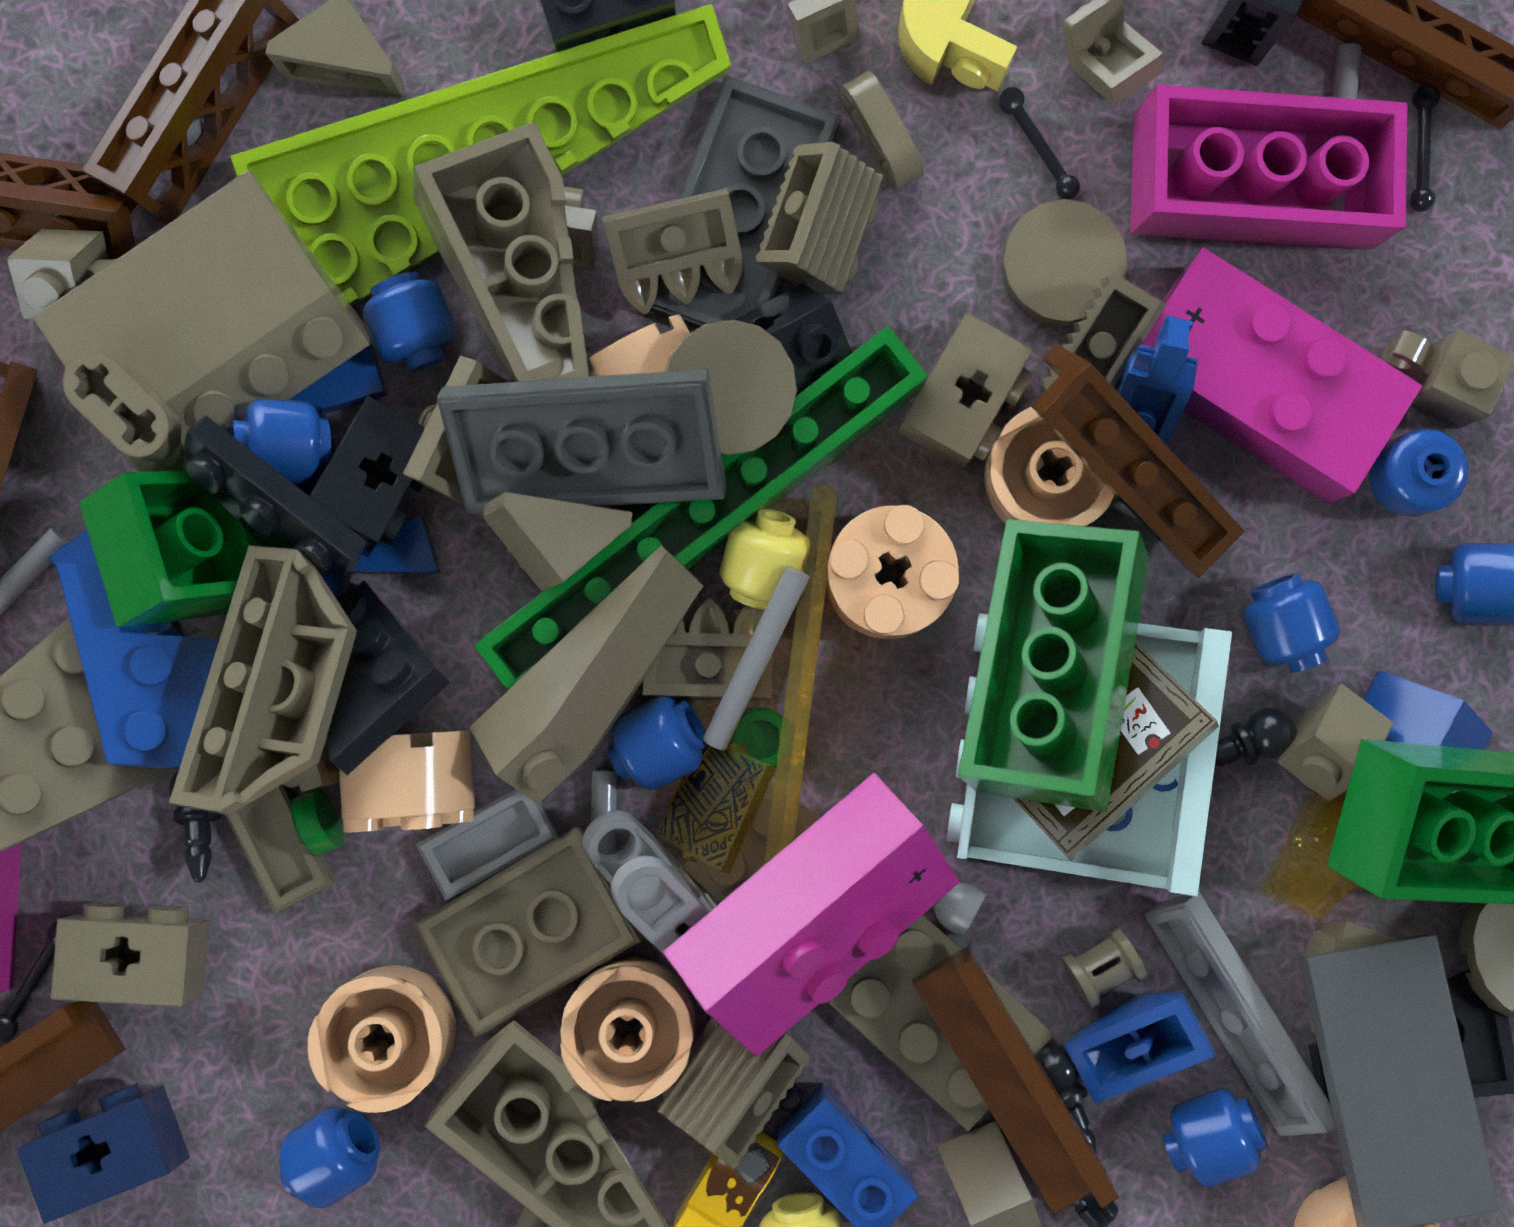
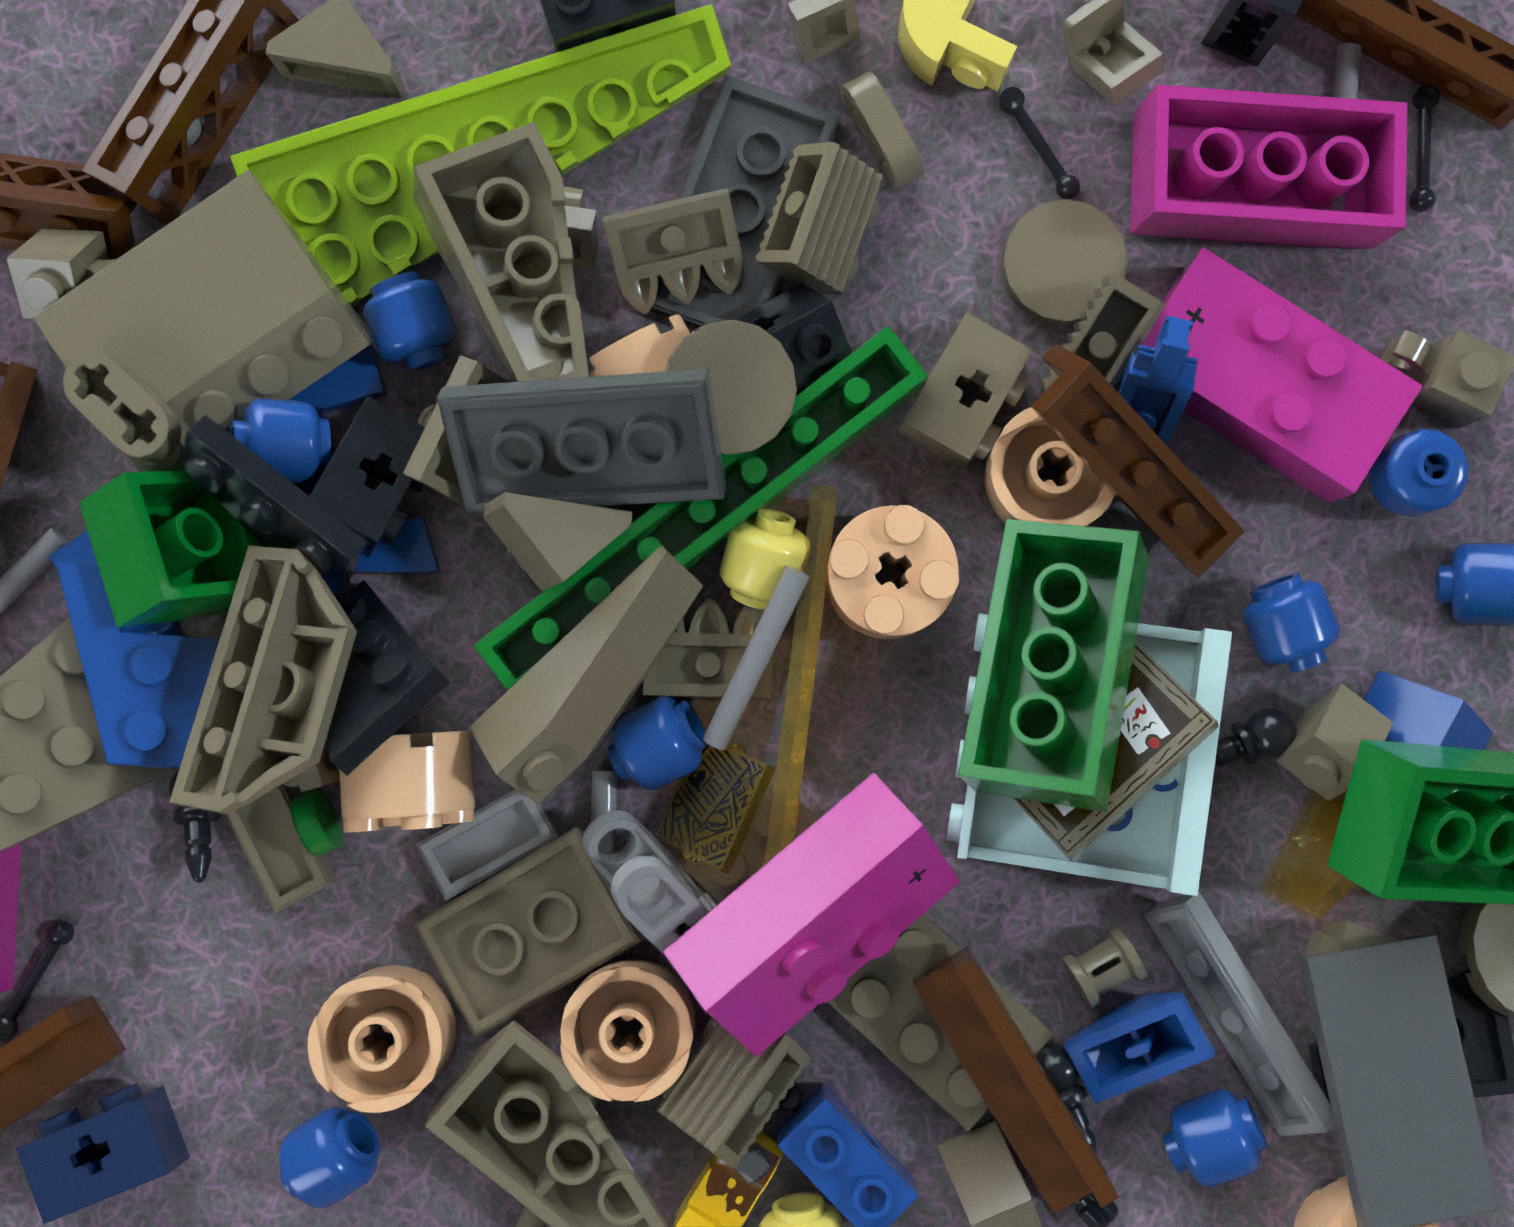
dark tan brick [51,902,209,1007] -> none
green tile [729,707,793,771] -> none
light grey hinge [934,882,987,939] -> none

